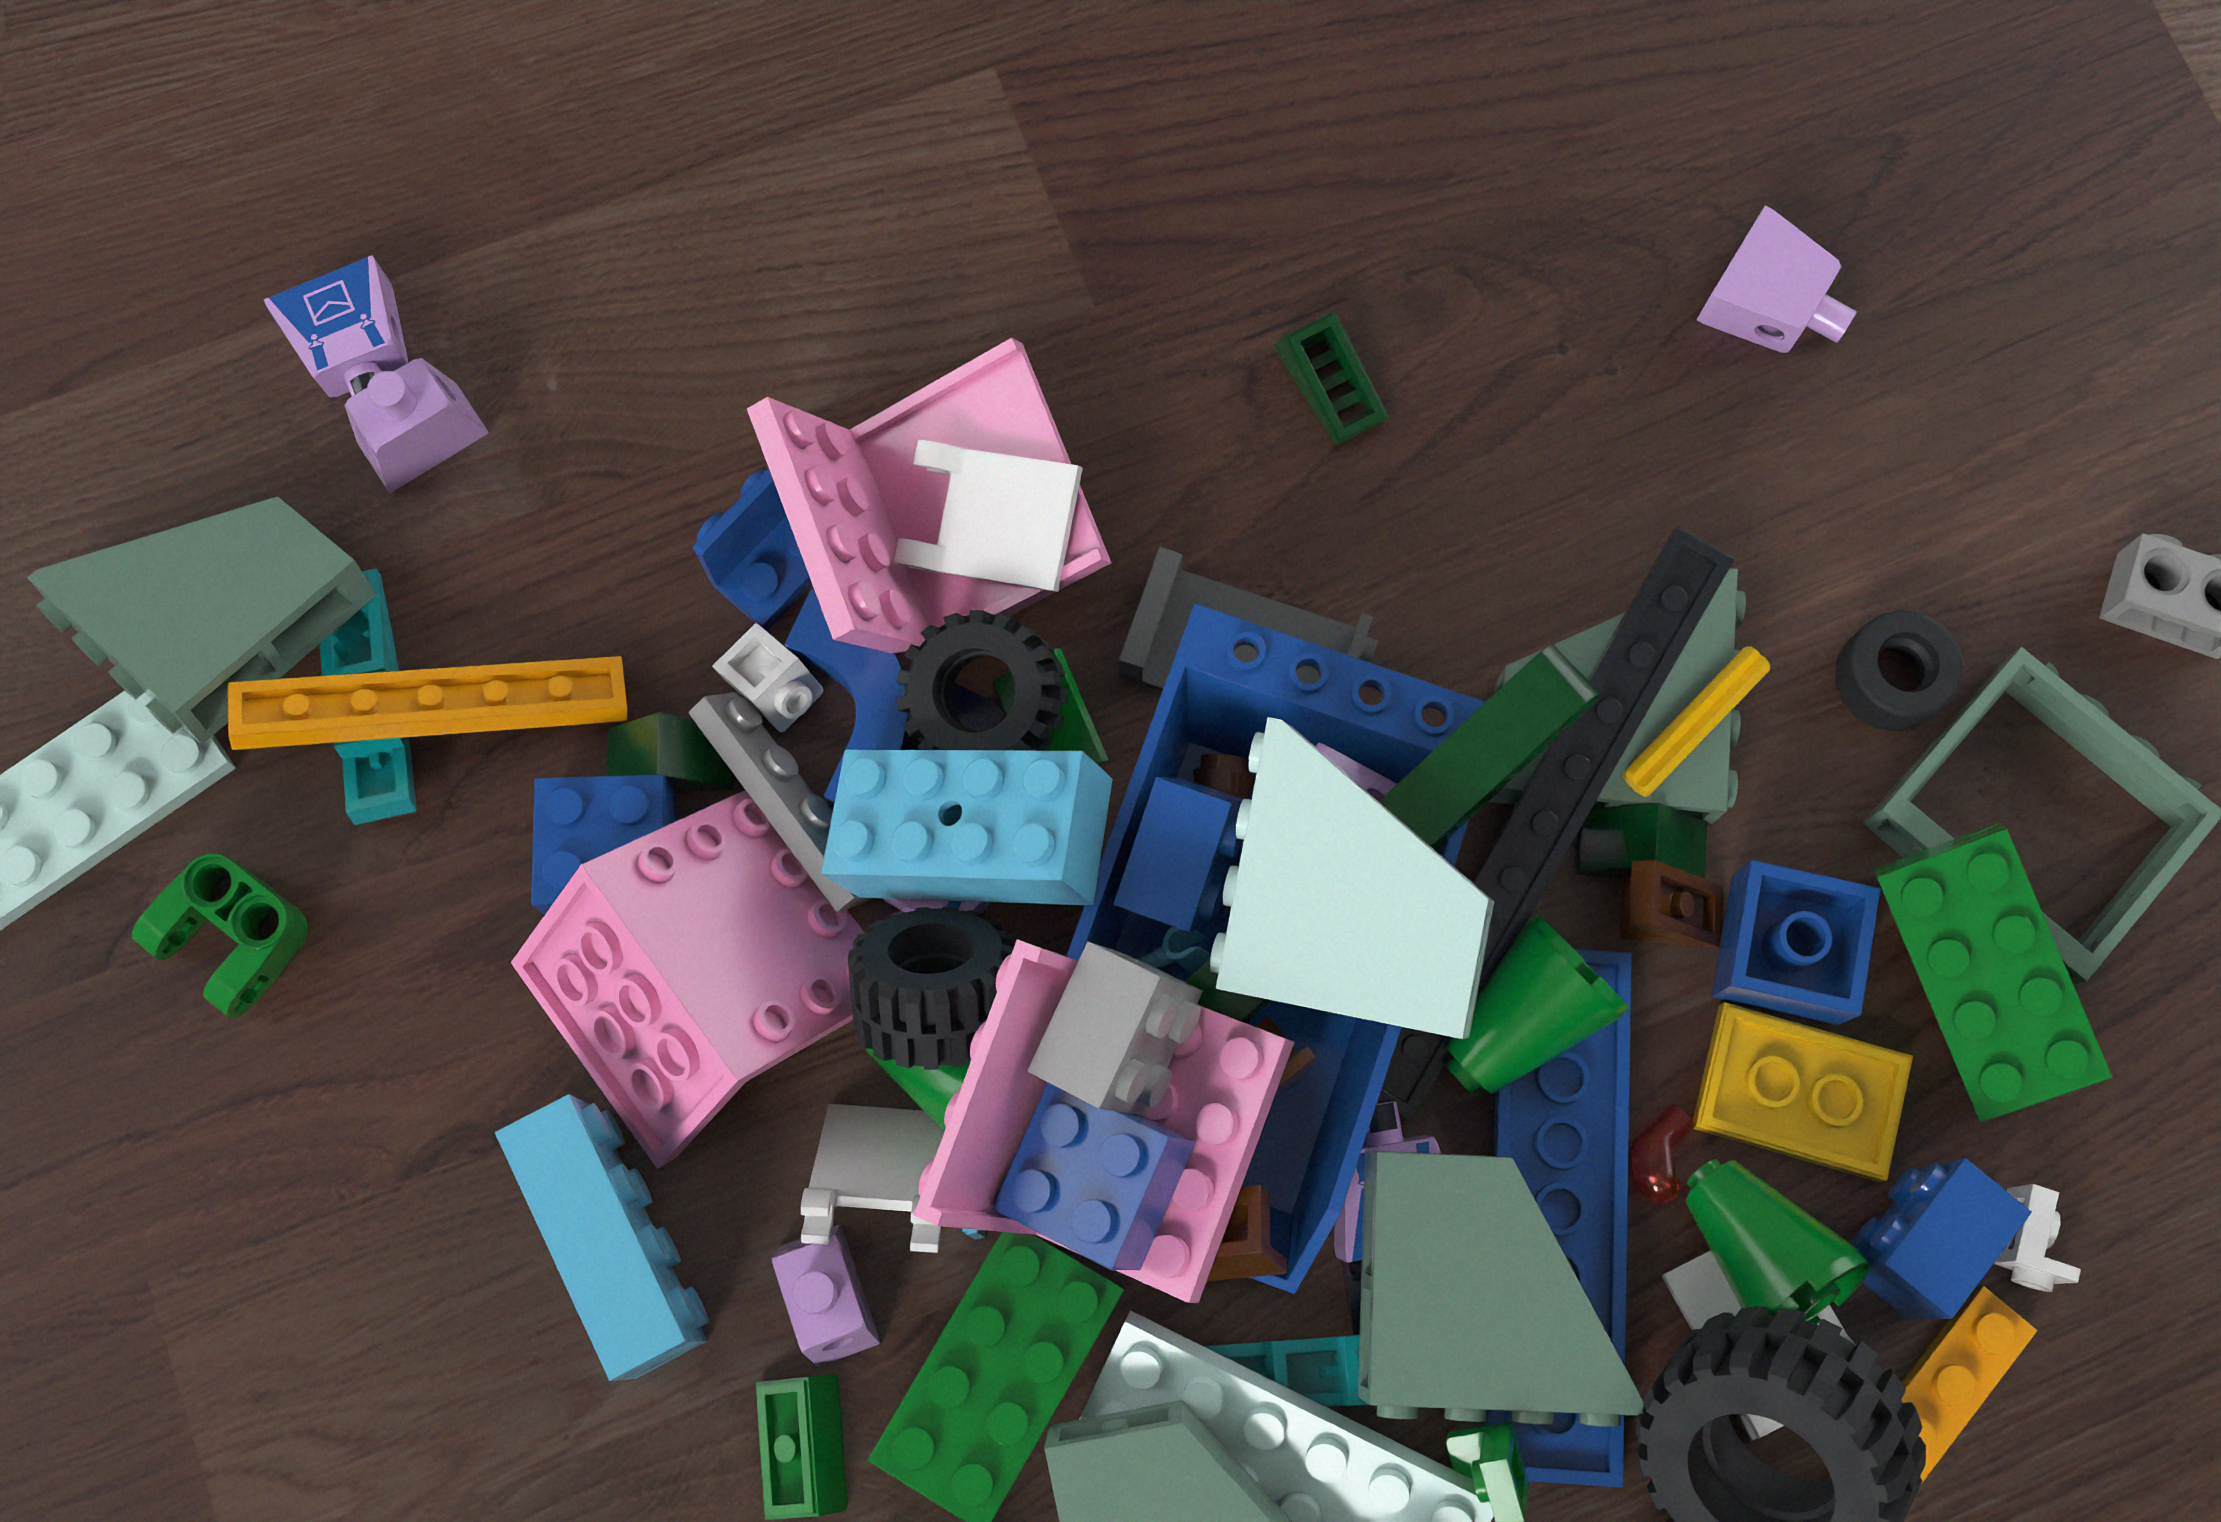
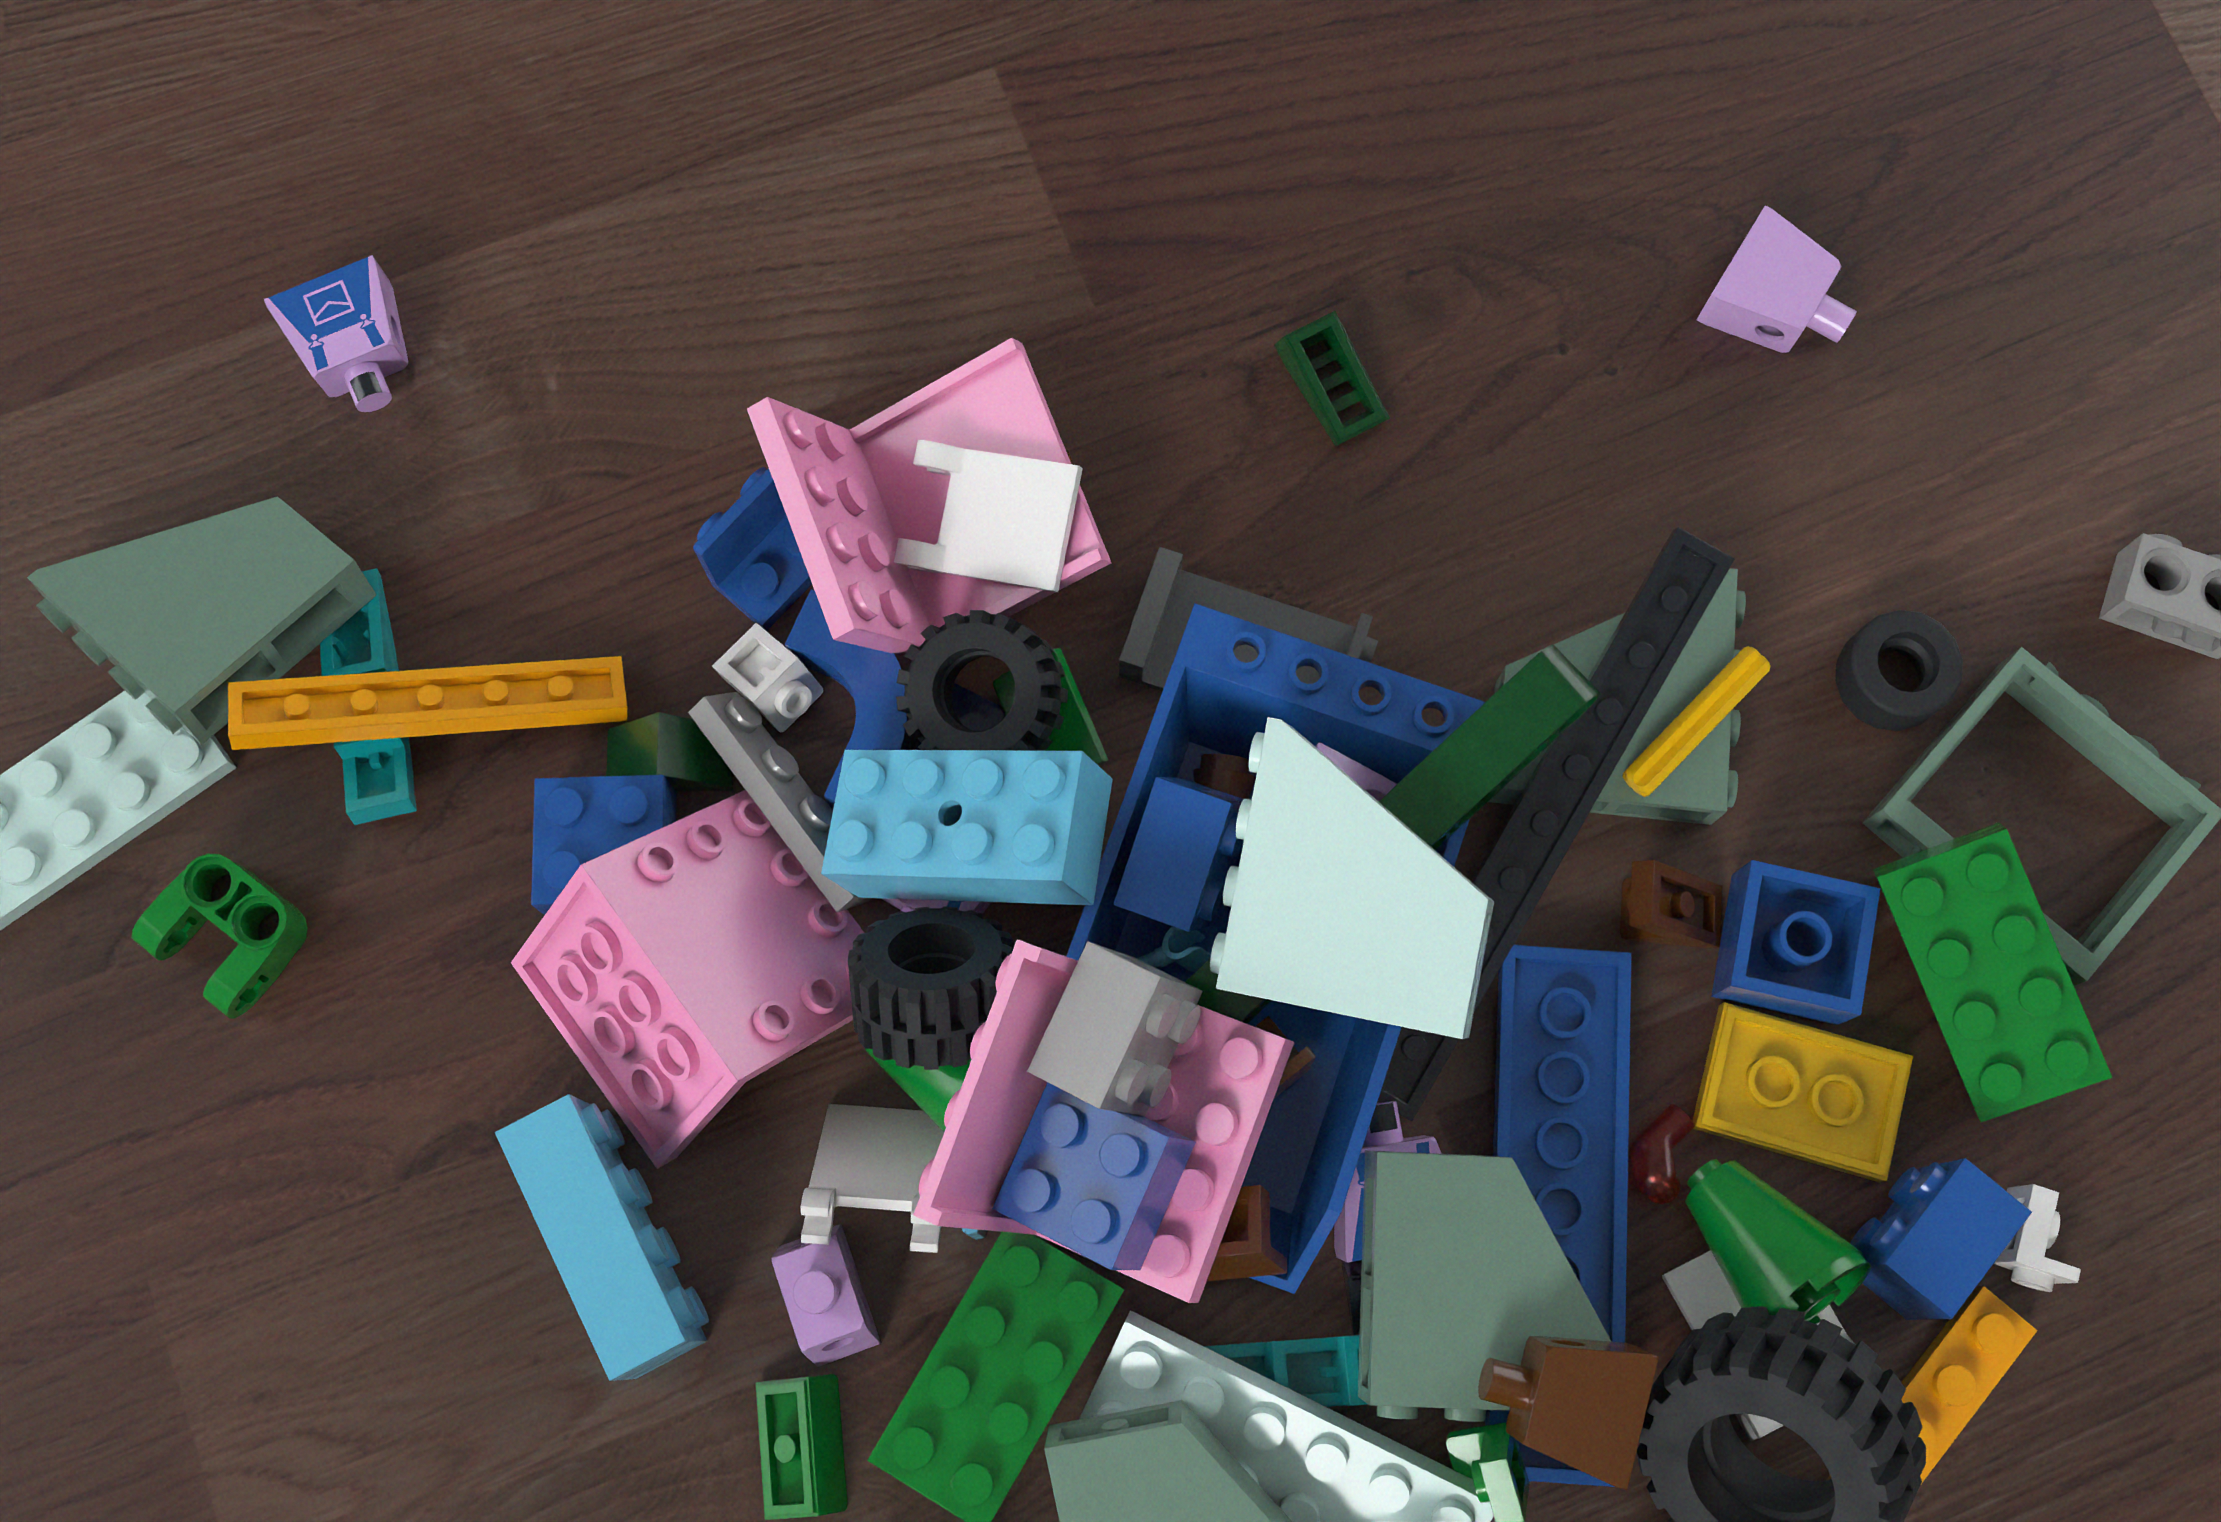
lavender torso [345,358,489,493] -> none
green cone [1445,914,1630,1095] -> none
dark green slope [1577,802,1707,879] -> none
none -> reddish brown torso [1478,1336,1659,1490]

